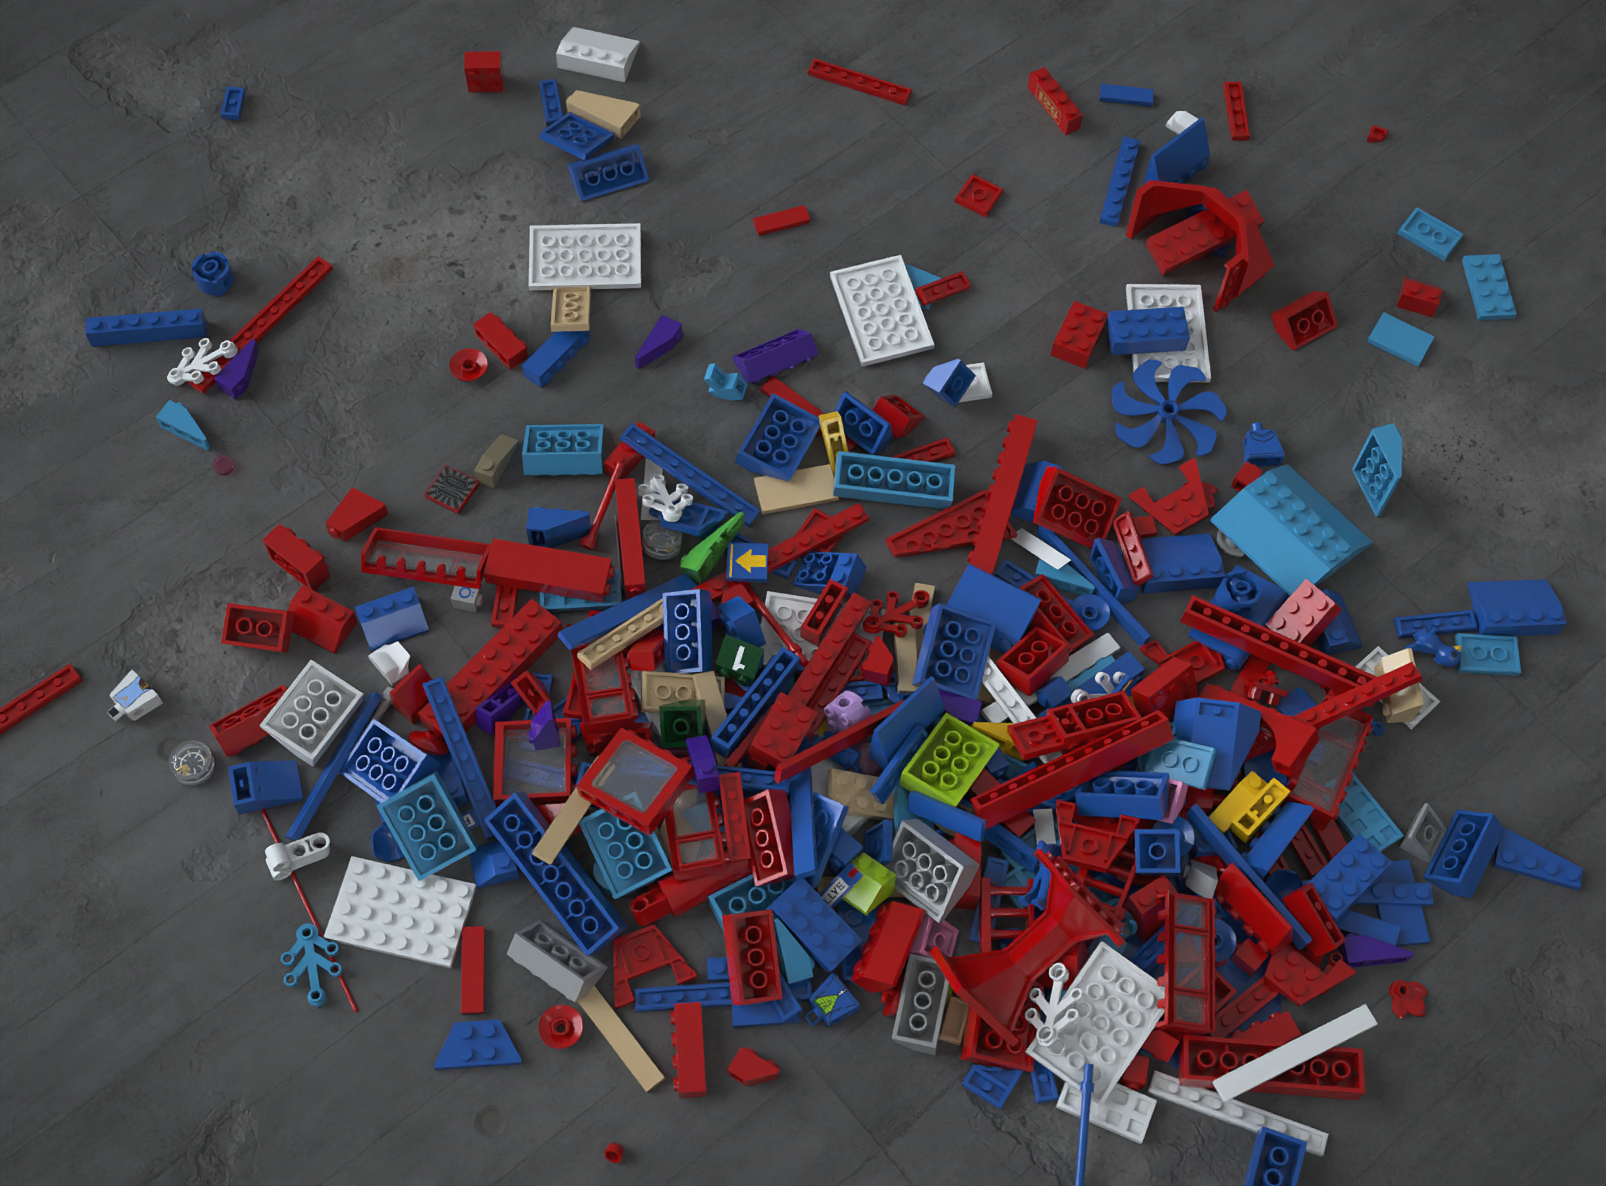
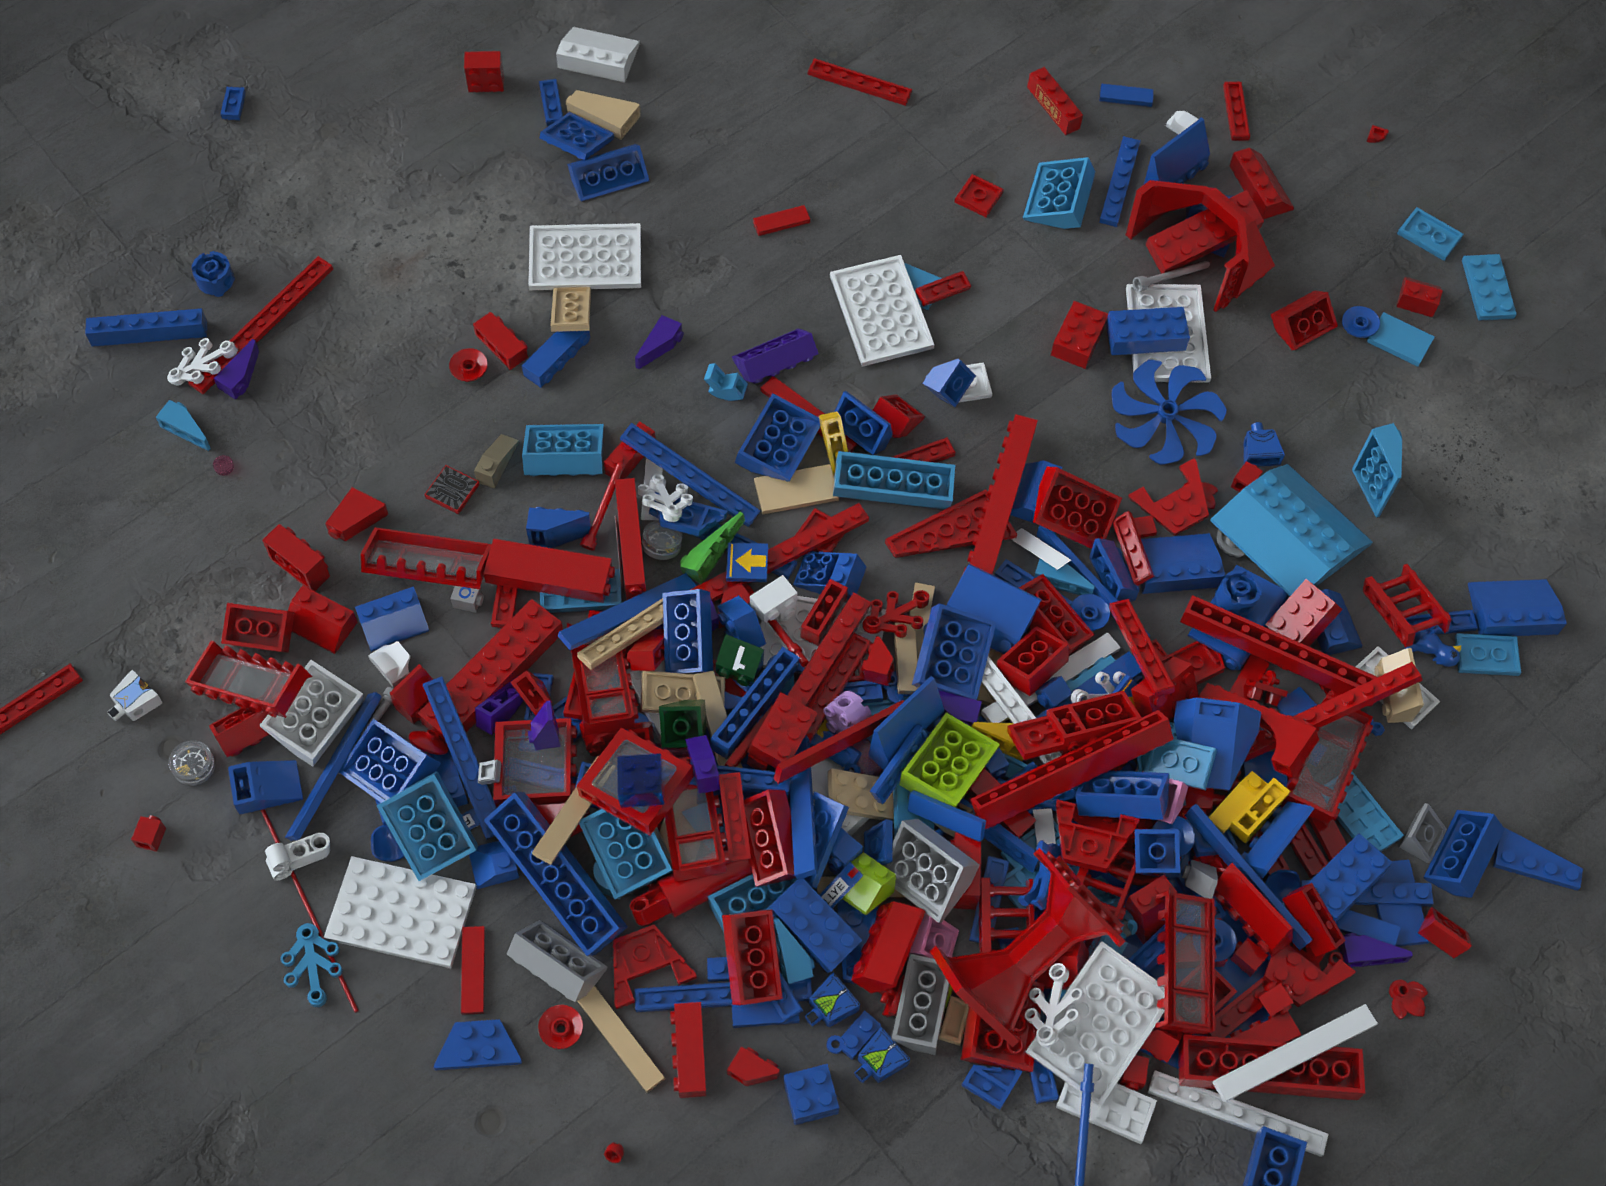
none -> red brick [131,816,166,852]
none -> window [185,640,313,718]
none -> light grey tile [478,760,501,785]
none -> clear blue brick [617,753,664,808]
none -> white brick [750,575,797,623]
none -> blue brick [783,1064,839,1125]
none -> blue hinge [826,1011,881,1060]
none -> blue torso [854,1027,910,1083]
none -> dark azure slope [1023,157,1096,229]
none -> red tile [1109,599,1175,697]
none -> light grey piece [1133,261,1210,292]
none -> red slope [1229,147,1294,219]
none -> red brick [1258,980,1295,1016]
none -> blue dish [1342,306,1380,338]
none -> red fence [1362,564,1451,647]
none -> red slope [1418,907,1472,958]

